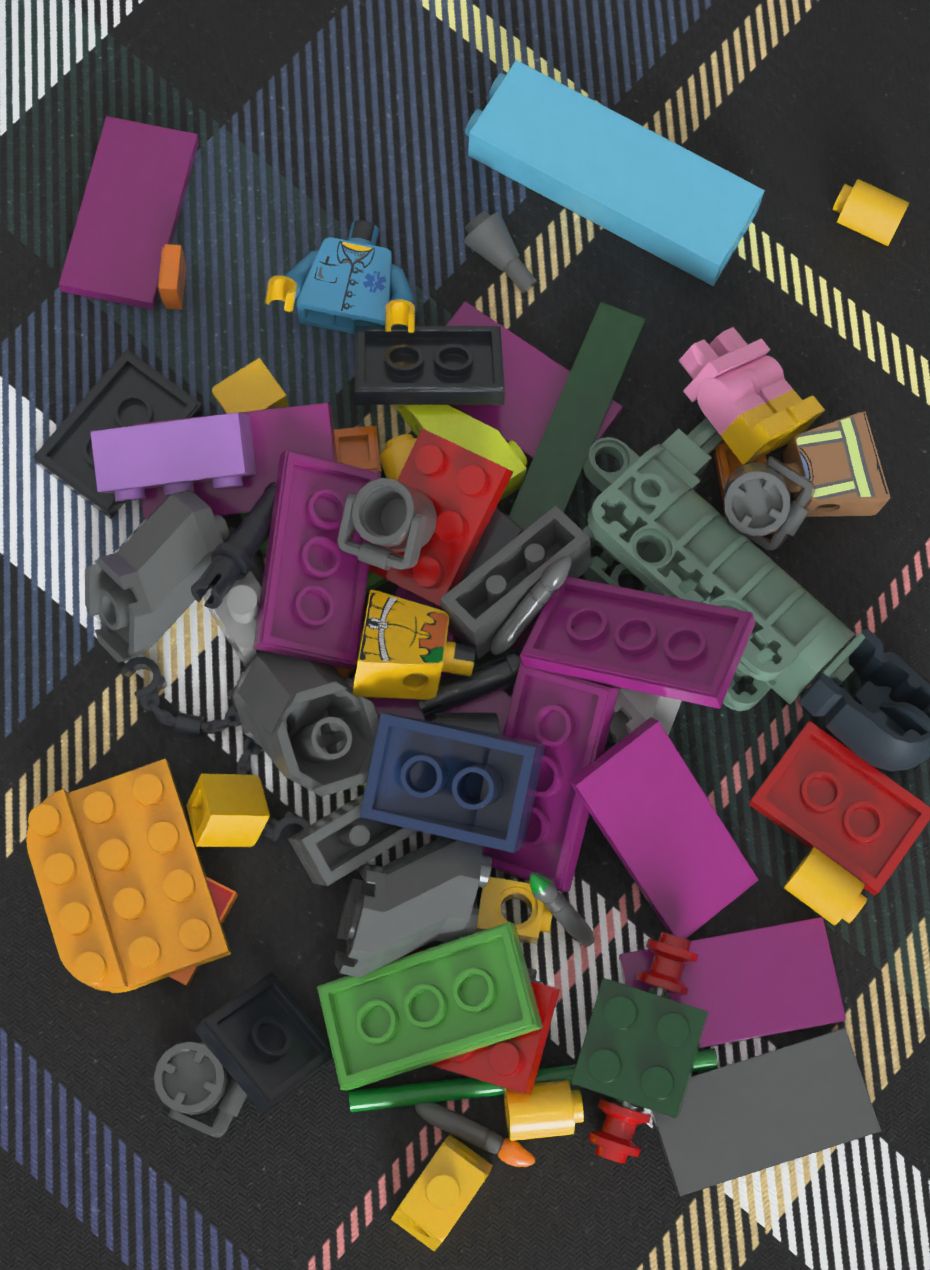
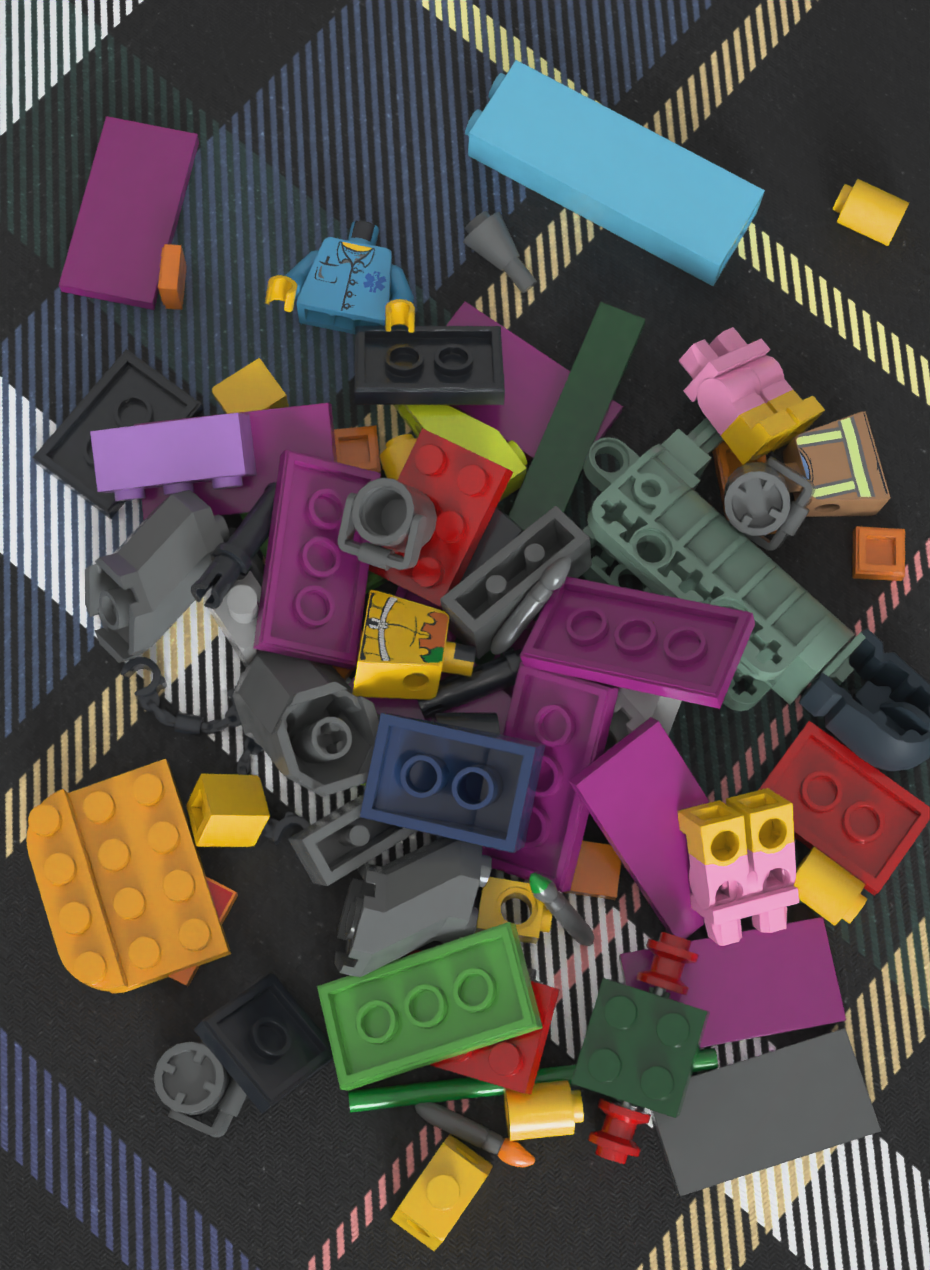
none -> orange tile [564,841,621,900]
none -> hips [677,788,799,946]
none -> orange tile [852,526,905,581]

